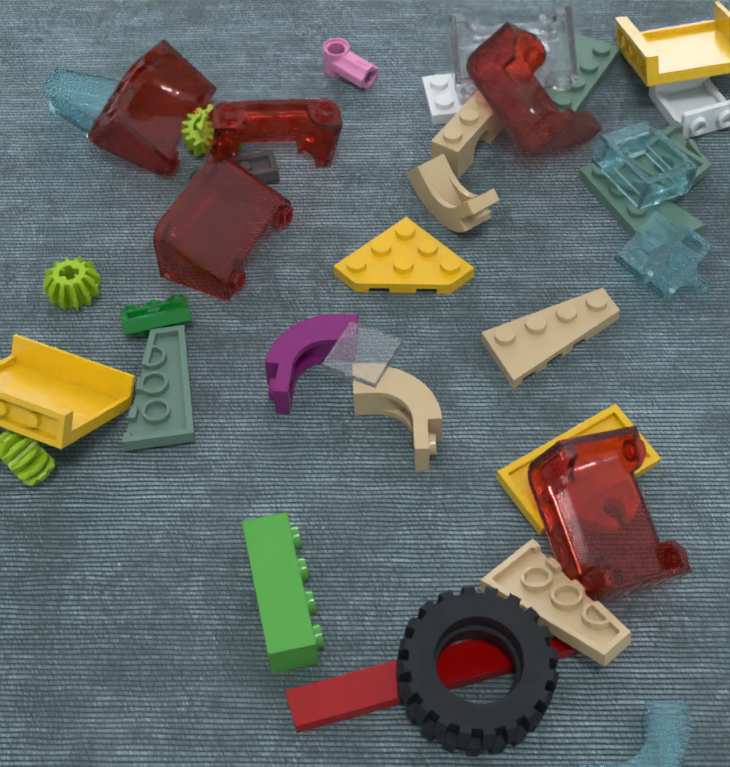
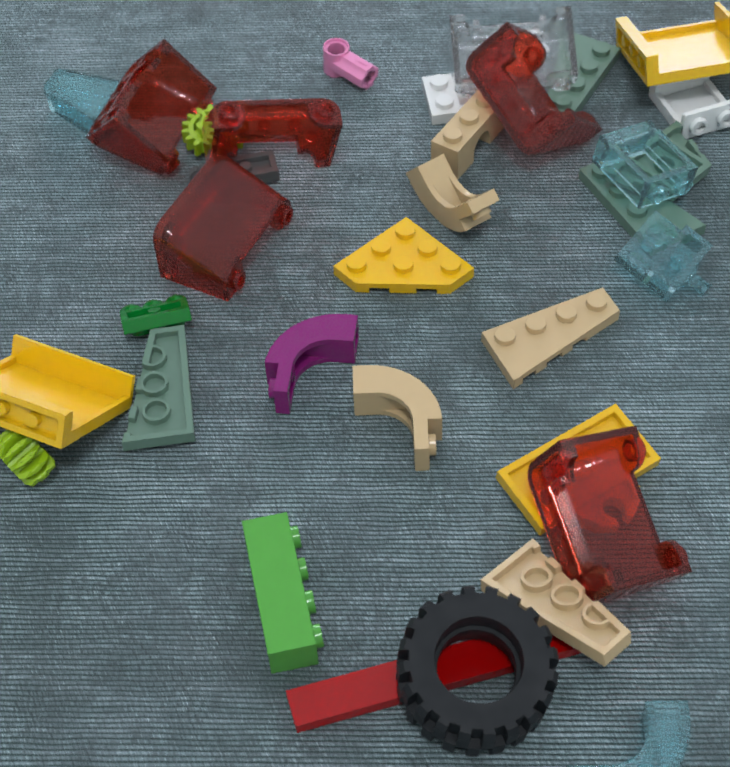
lime gear [43,256,101,312] -> none
clear piece [322,321,403,388] -> none

